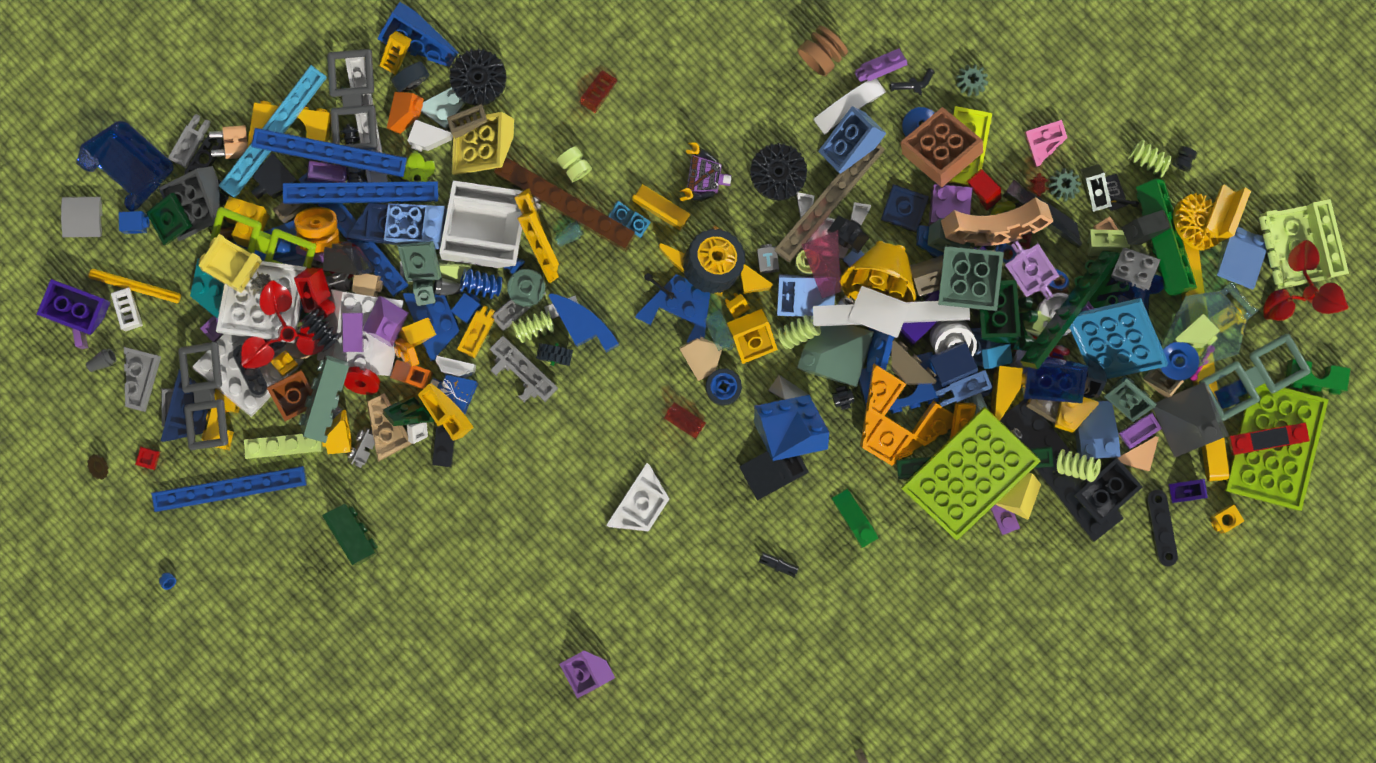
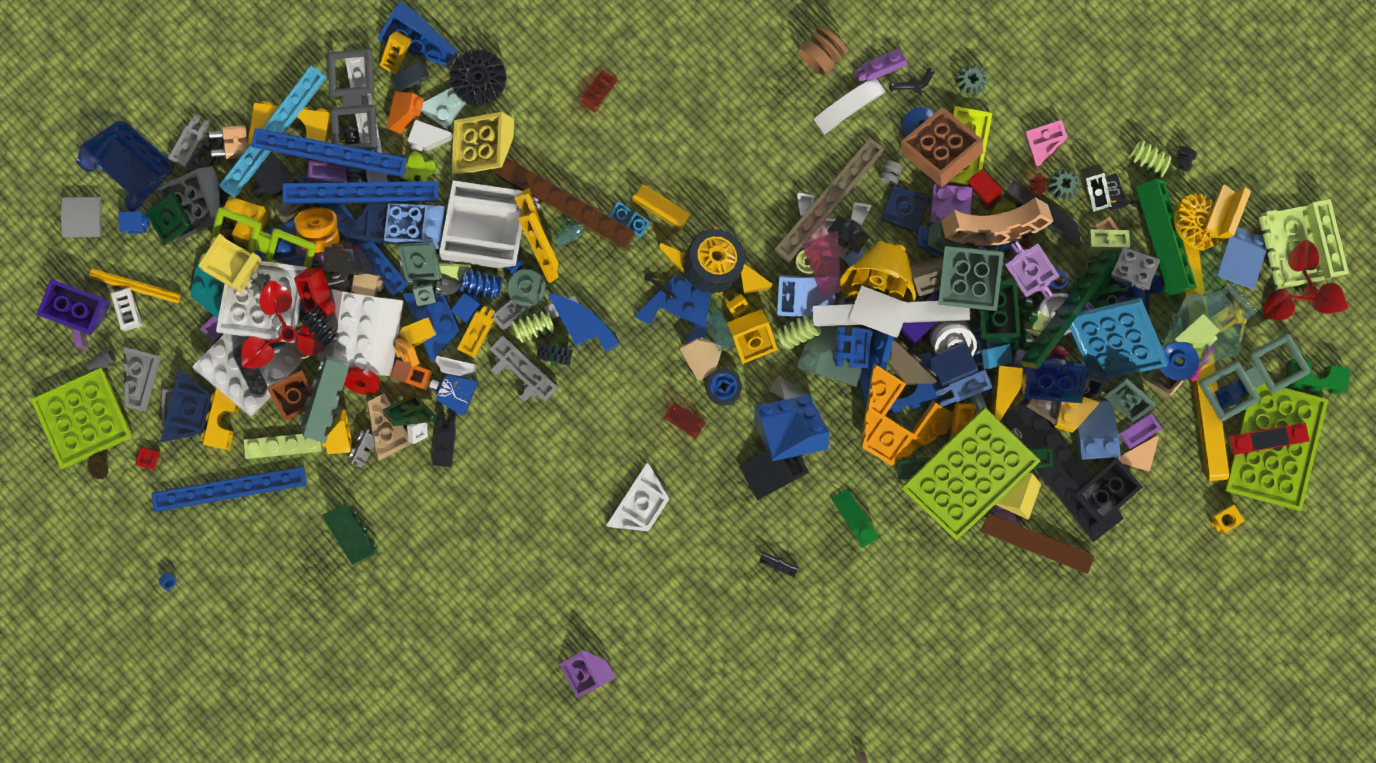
dark grey bar [178,342,228,450] -> none
yellow tile [270,350,298,377] -> none
medium lavender tile [342,313,364,352] -> none
medium lavender slope [362,296,408,347] -> none
yellow slope [418,383,474,441] -> none
dark tan slope [447,104,488,139] -> none
yellowish green wheel [557,146,592,182] -> none
torso [680,142,732,202] -> none
black wheel [750,143,807,201] -> none
light grey brick [757,244,779,274] -> none
medium blue slope [818,106,886,173] -> none
black gear [832,386,854,410] -> none
yellowish green piece [1057,449,1101,482] -> none
pearl dark grey slope [1121,210,1172,245] -> none
black plate [1146,490,1178,566] -> none
dark grey slope [1153,382,1229,458] -> none
dark purple slope [1169,479,1208,503] -> none
none -> lime plate [31,368,133,469]
none -> blue plate [834,327,871,369]
none -> light grey wheel [879,160,903,185]
none -> reddish brown tile [980,514,1095,574]

